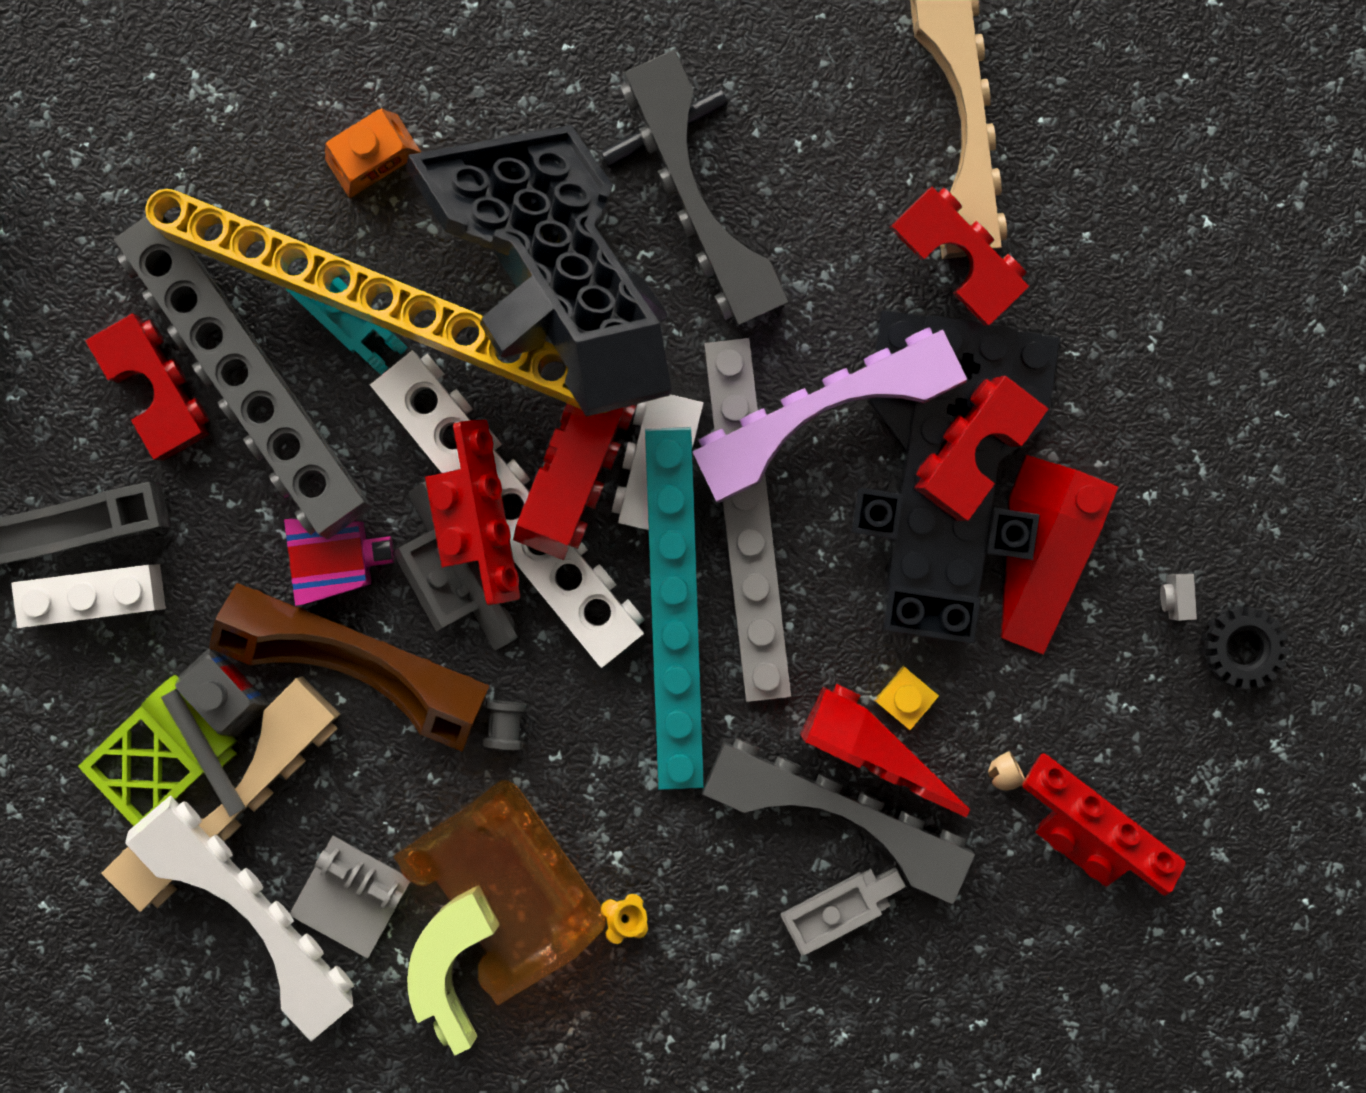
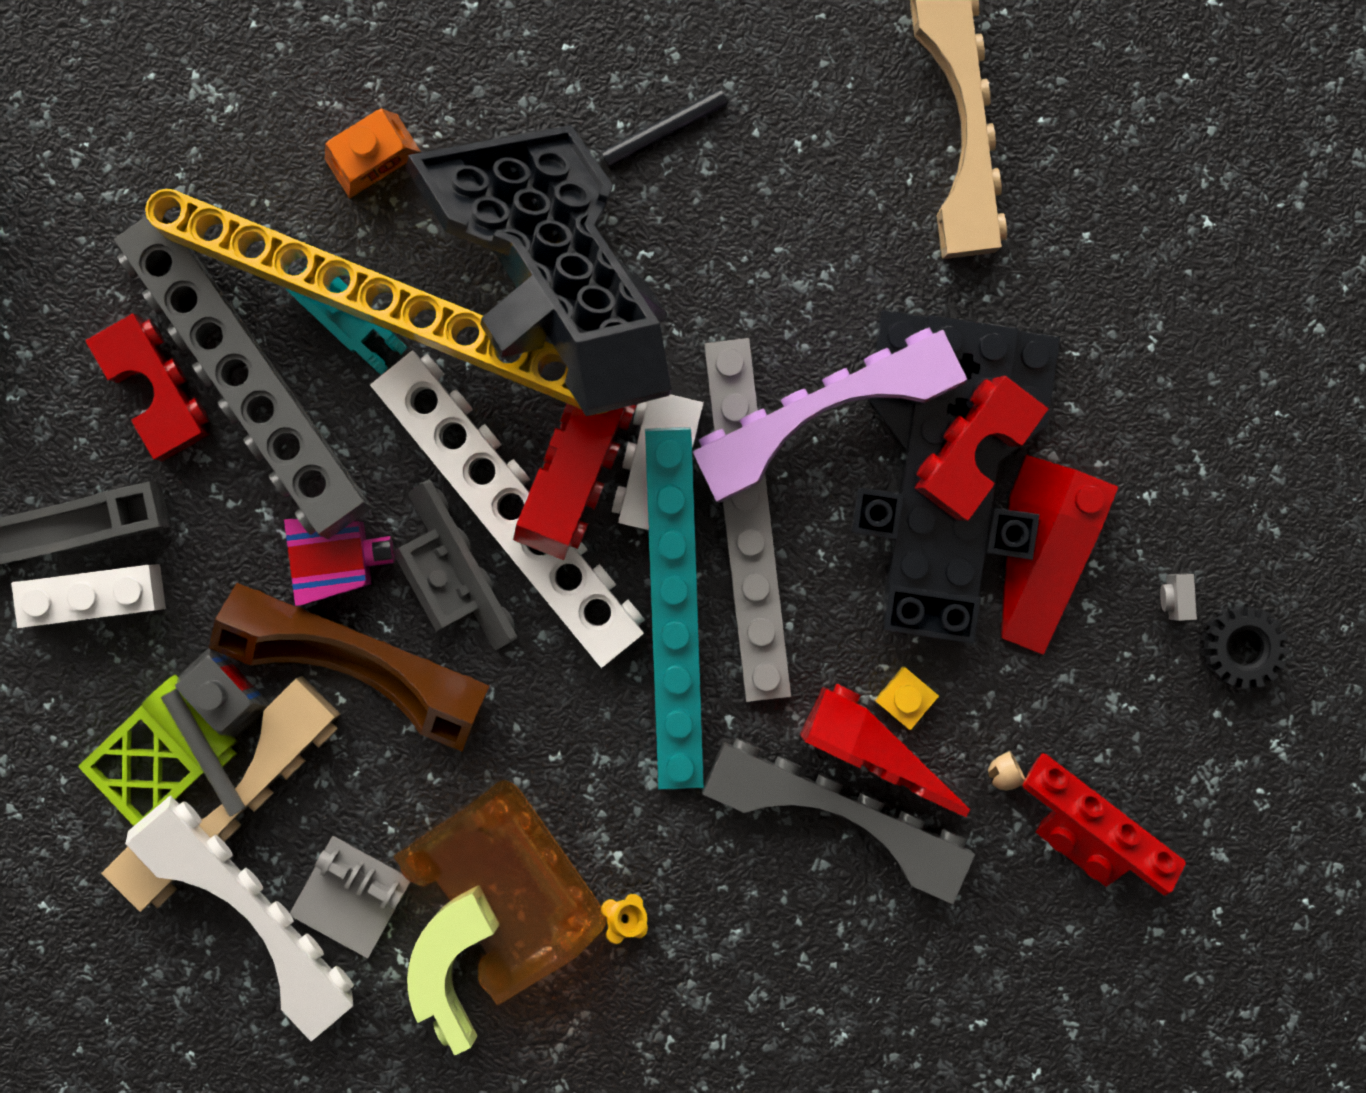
red bracket [425,419,520,605] -> none
dark grey bush [482,700,527,750] -> none
dark grey arch [619,49,788,325] -> none
light grey hinge [781,867,906,956] -> none
red arch [889,186,1029,326] -> none

